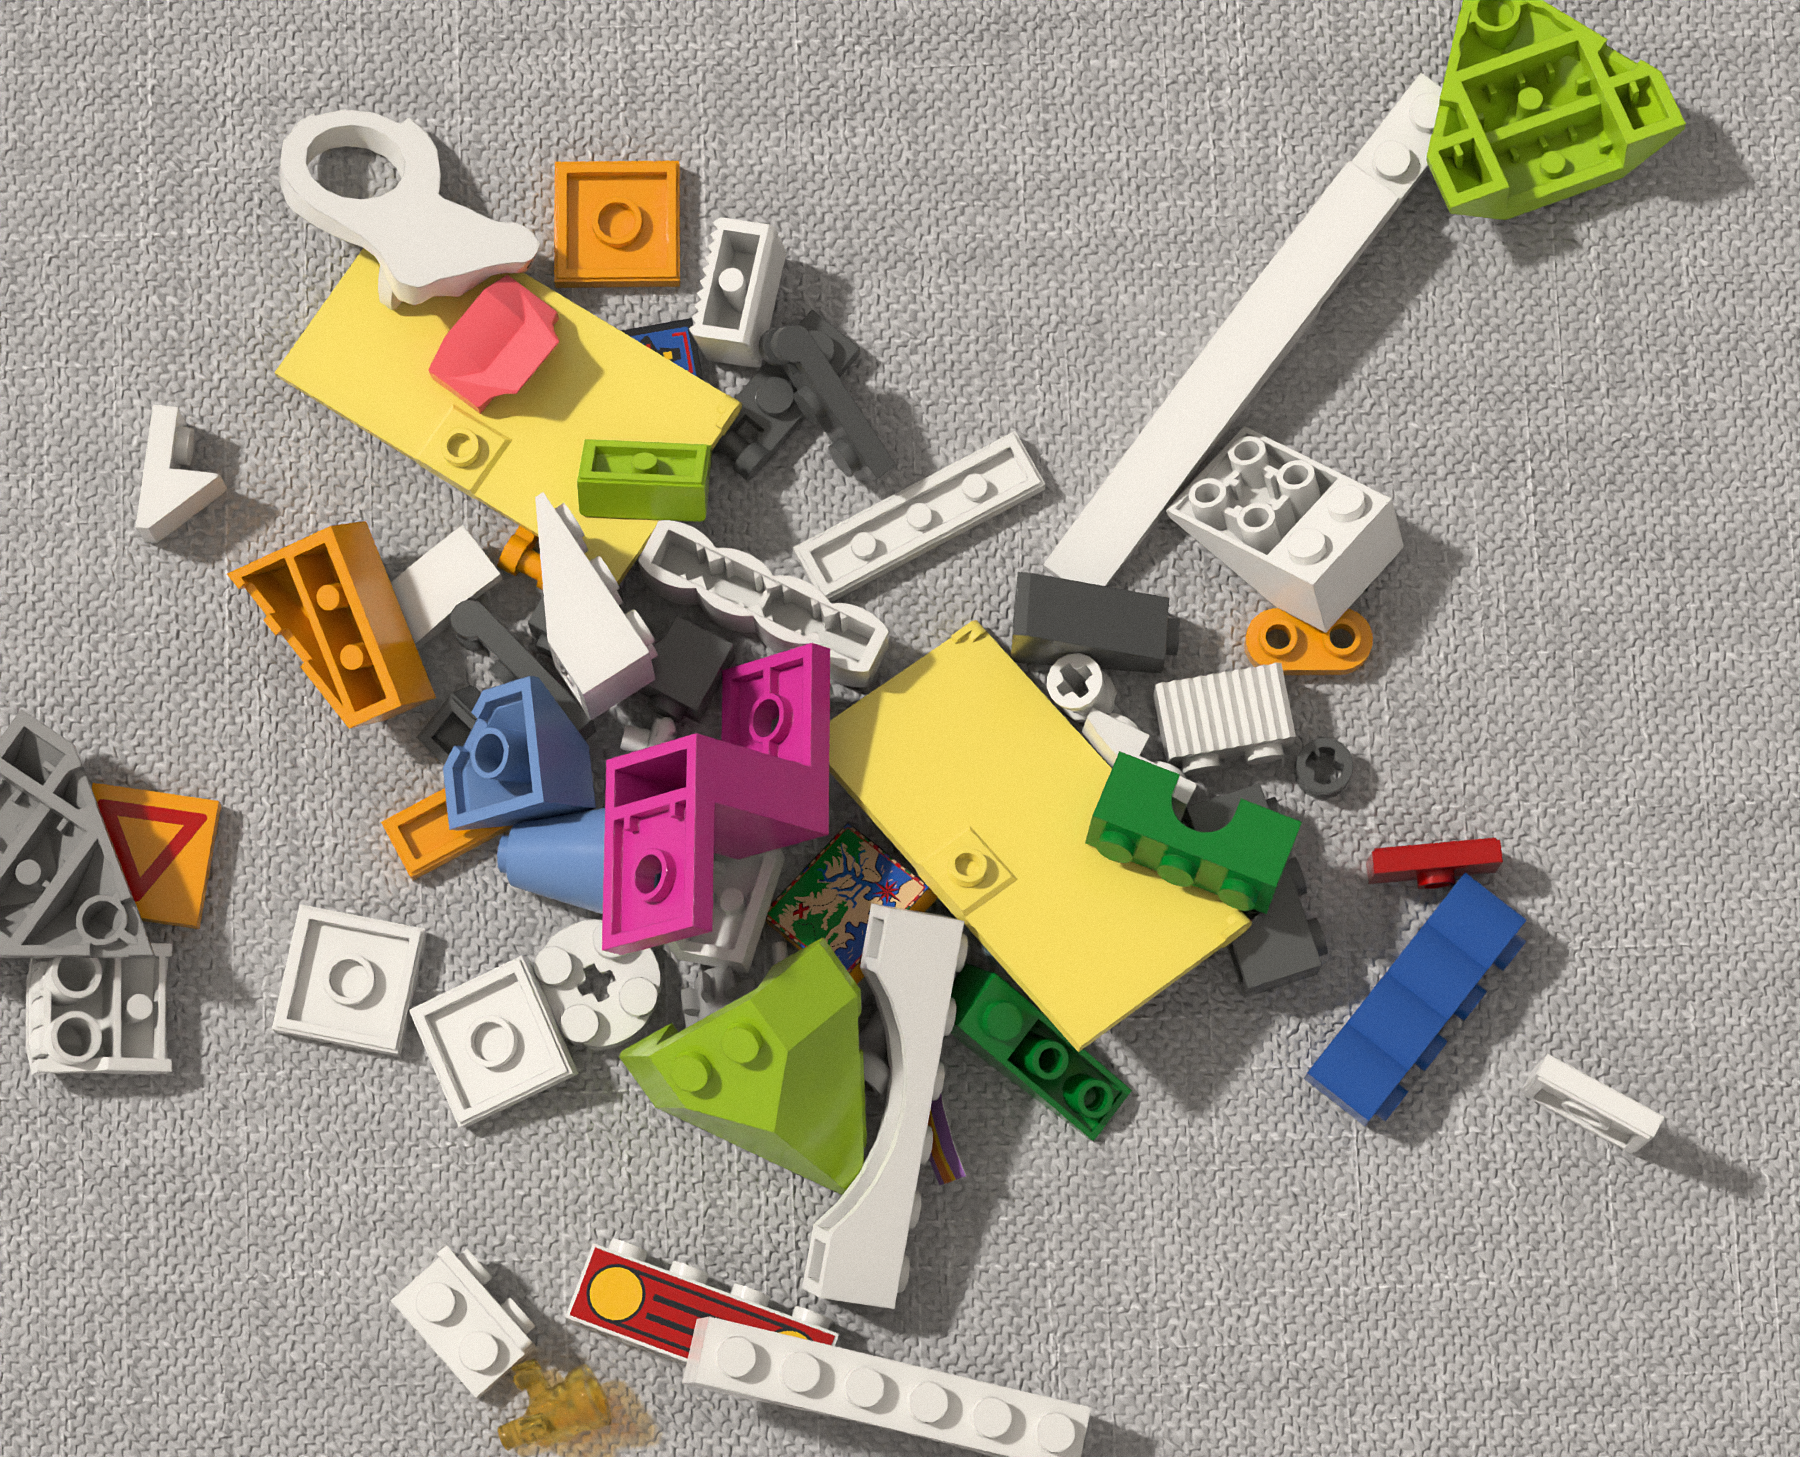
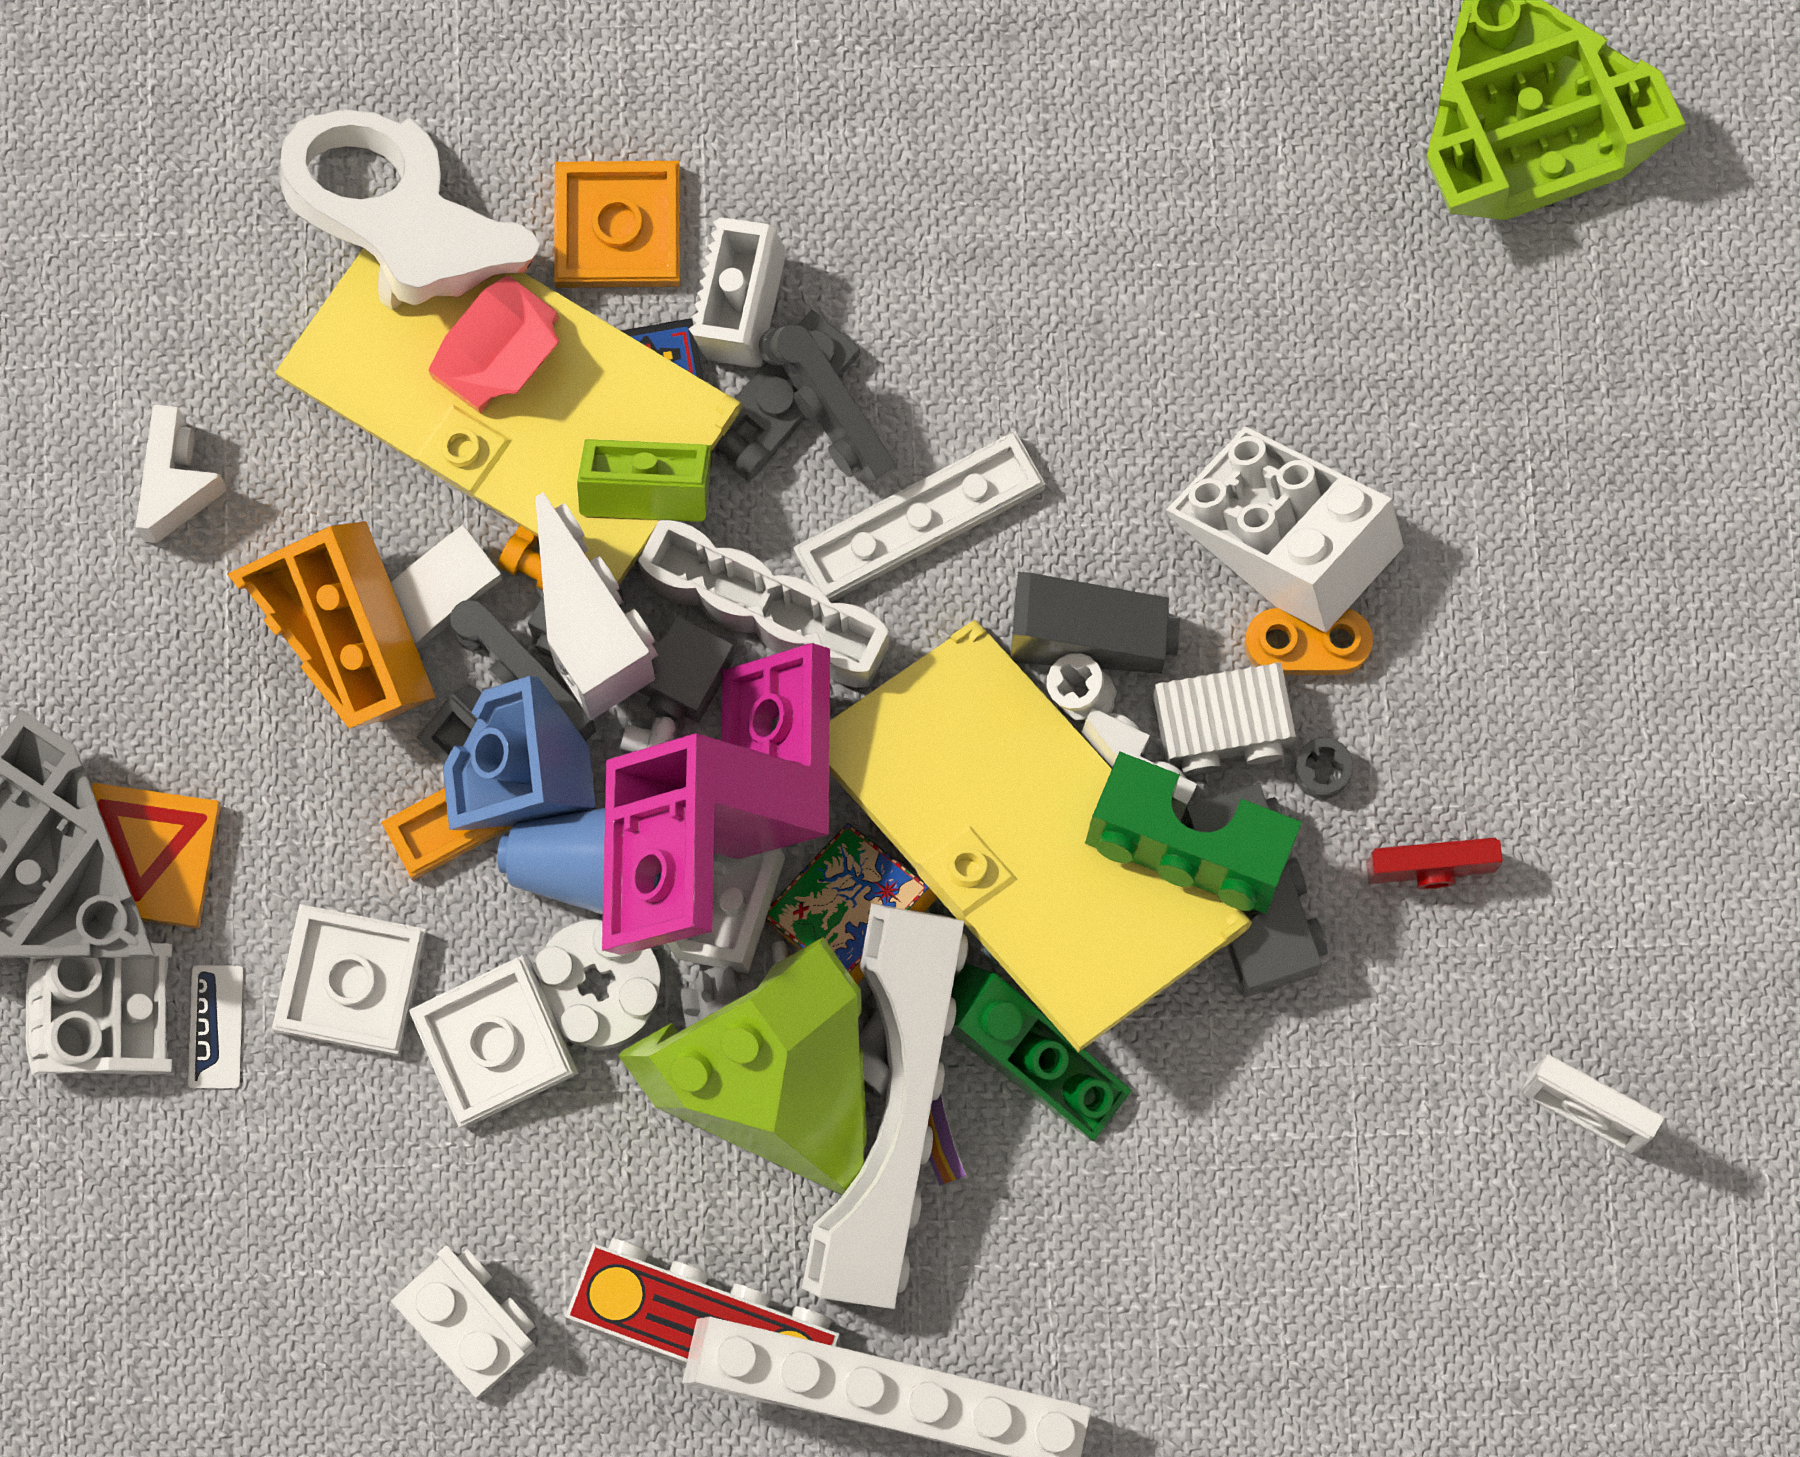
clear yellow piece [498,1359,612,1451] -> none
white slope [1043,73,1442,586] -> none
blue brick [1304,873,1527,1126] -> none
none -> white sticker [188,965,243,1088]

